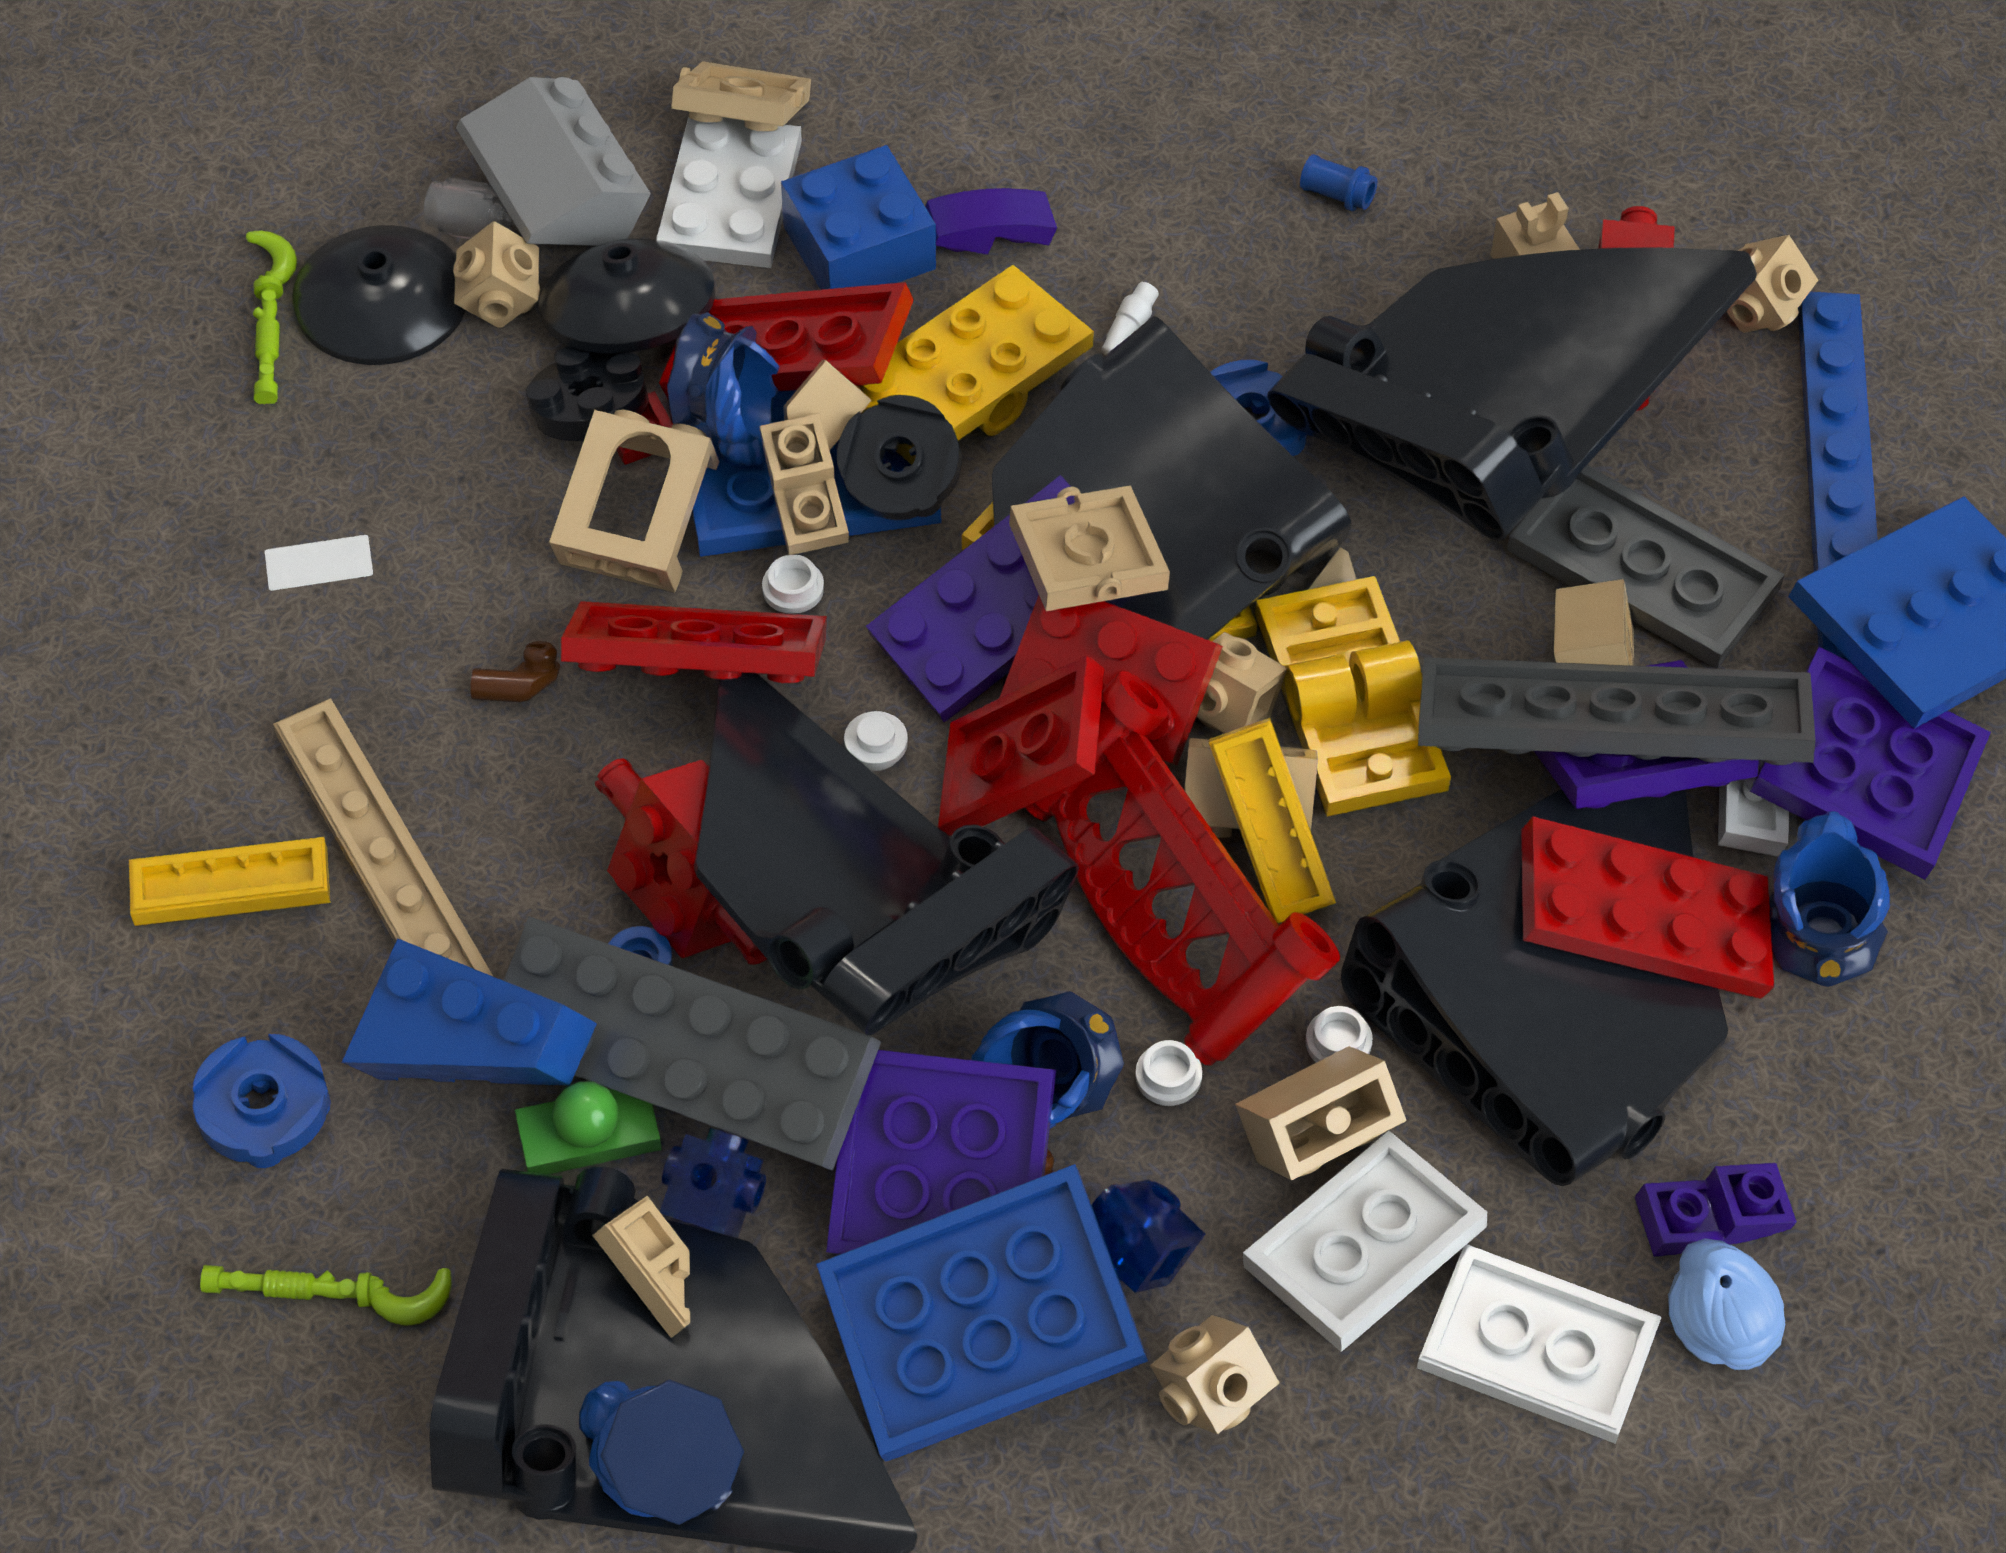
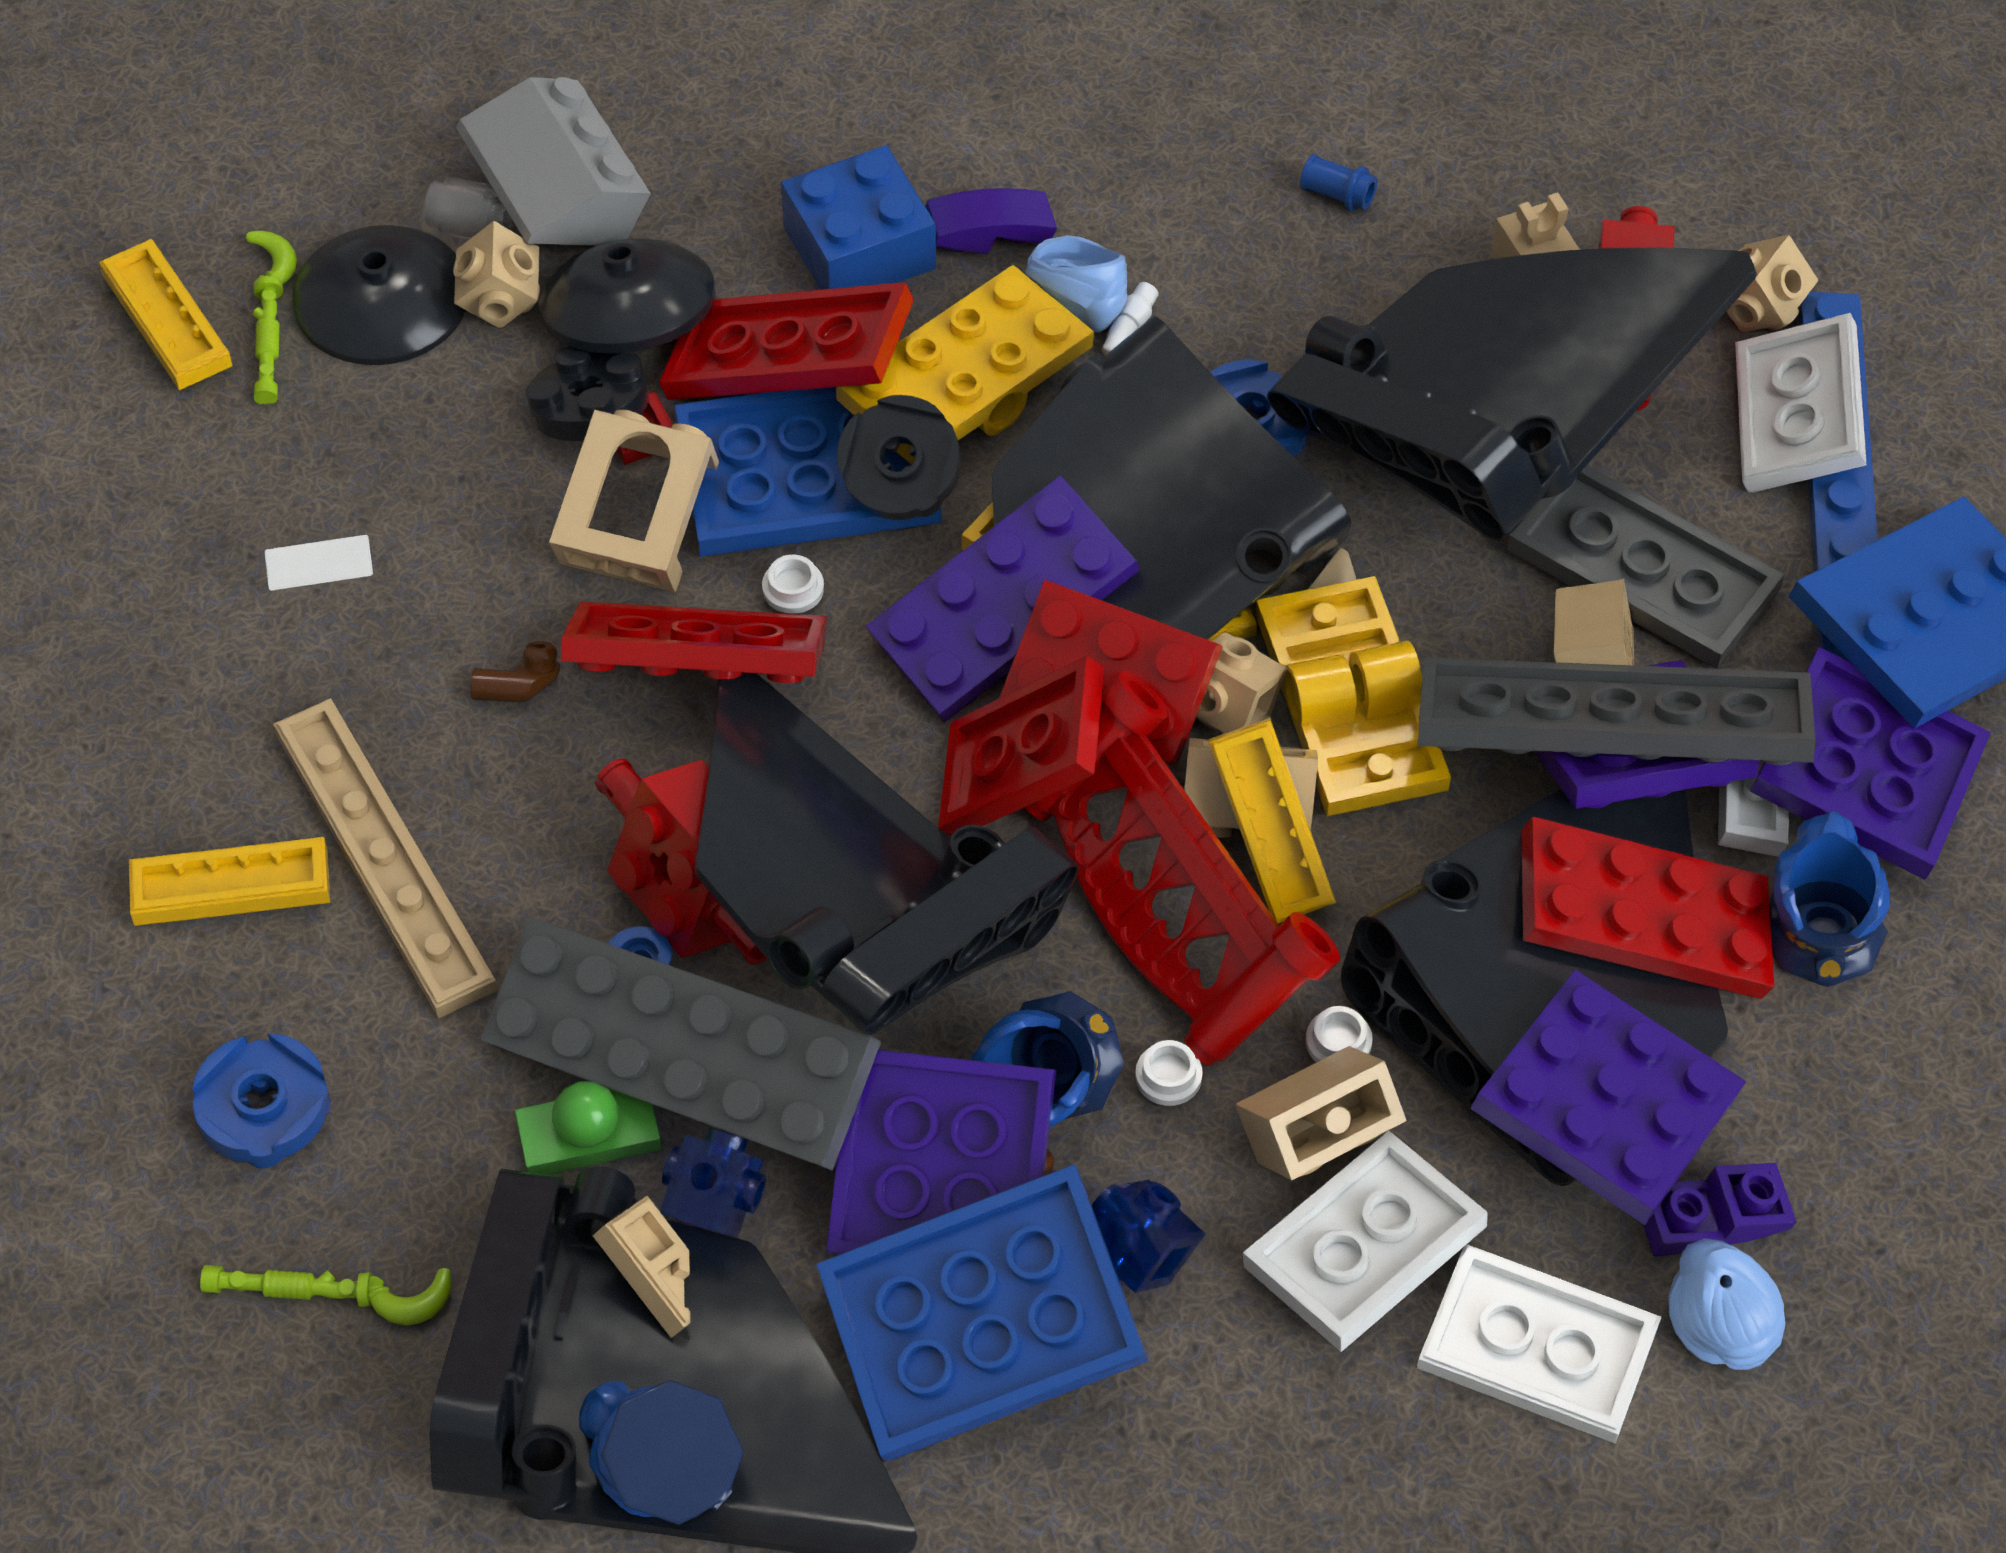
blue wedge [342,938,597,1086] -> none
white plate [656,117,802,268] -> none
piece [667,312,780,466] -> none
tan plate [671,61,811,131] -> none
tan slope [760,413,849,555] -> none
tan tile [783,360,872,450] -> none
white plate [844,711,908,771] -> none
tan plate [1009,485,1170,611] -> none
tan brick [1150,1315,1279,1434] -> none
none -> yellow plate [99,239,233,390]
none -> light blue hair [1025,235,1128,333]
none -> dark purple plate [1471,969,1746,1225]
none -> white tile [1735,313,1867,493]

